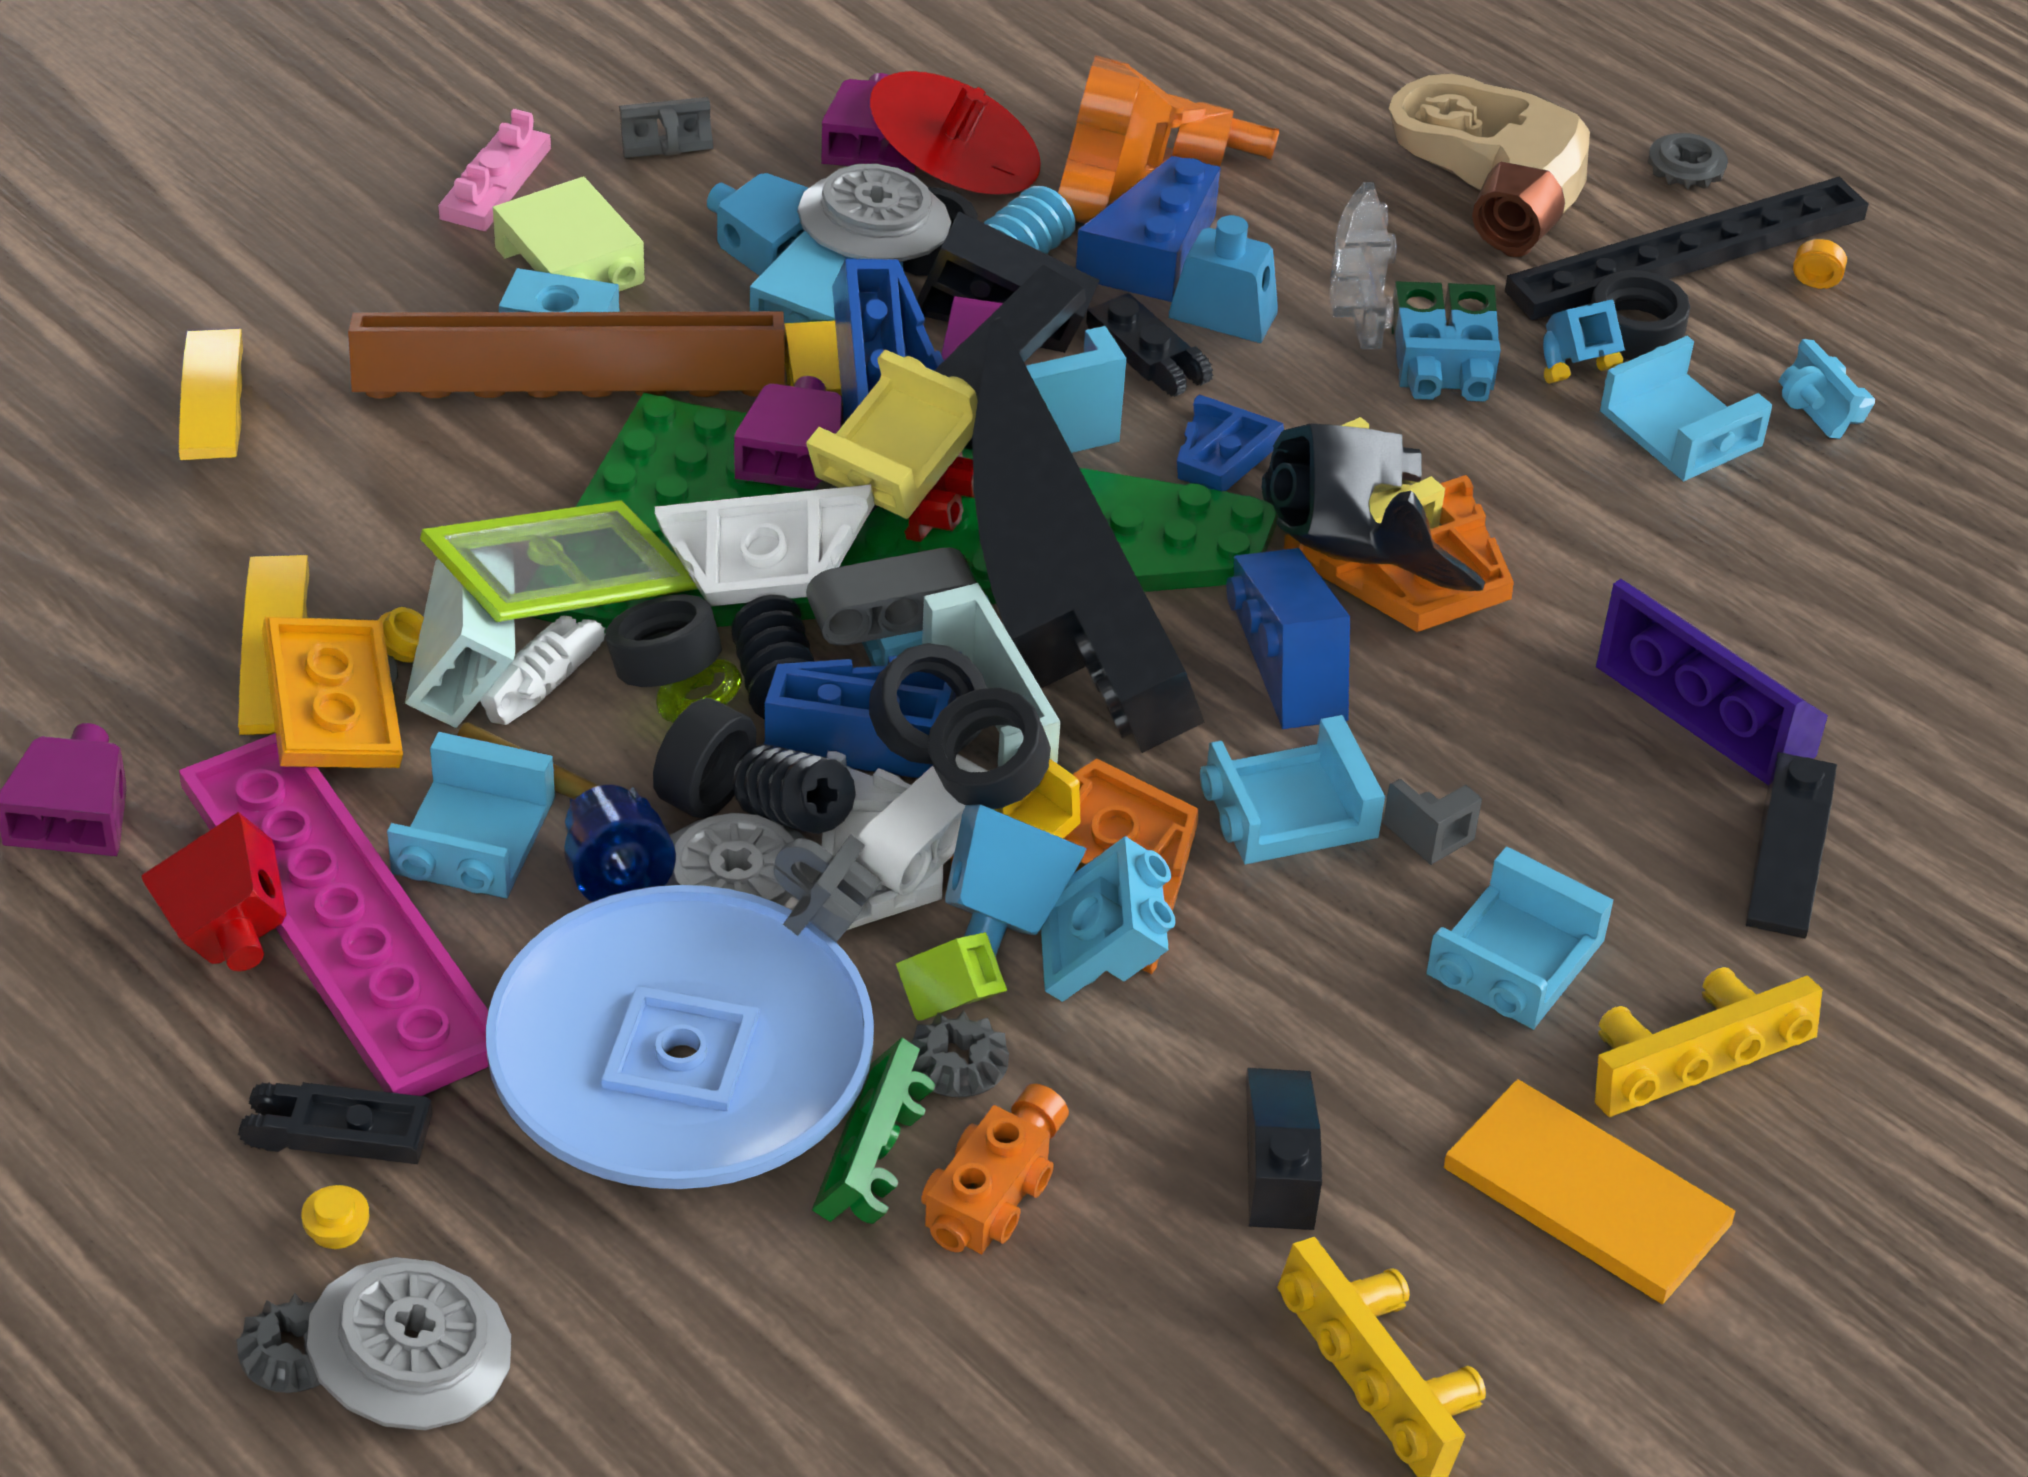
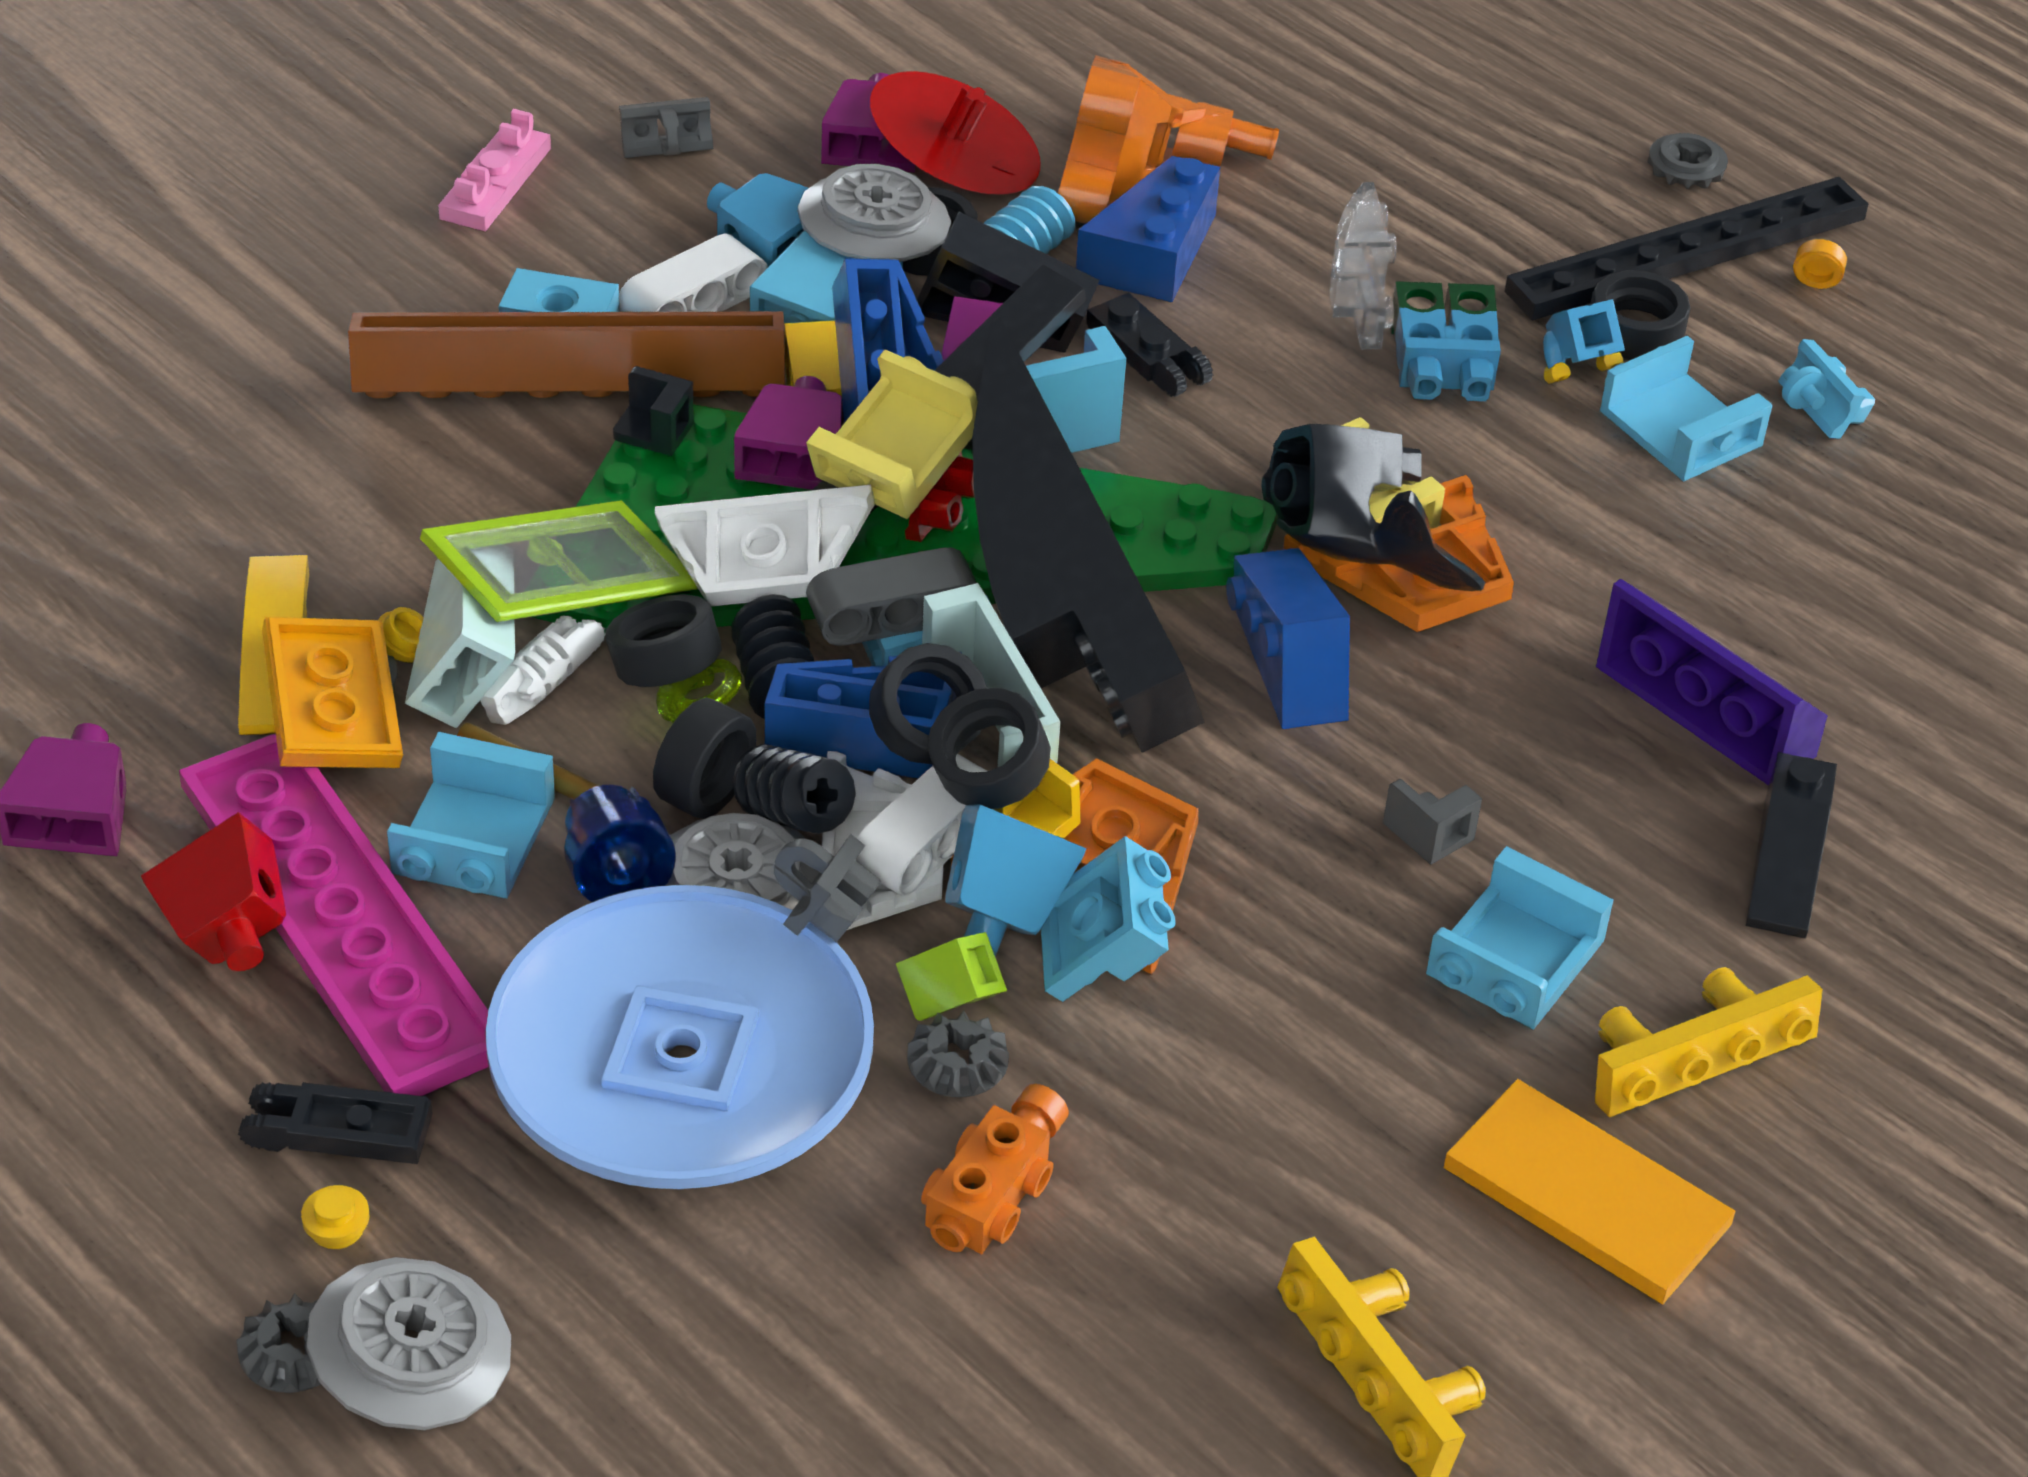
yellow slope [179,329,243,460] -> none
yellowish green panel [493,176,645,292] -> none
green plate [812,1037,935,1224] -> none
dark azure torso [1168,215,1278,343] -> none
blue wing [1177,394,1284,491] -> none
medium azure panel [1200,715,1385,864] -> none
black slope [1246,1068,1322,1230] -> none
tan piece [1389,74,1590,257] -> none
none -> black panel [613,366,694,456]
none -> white beam [619,234,768,312]

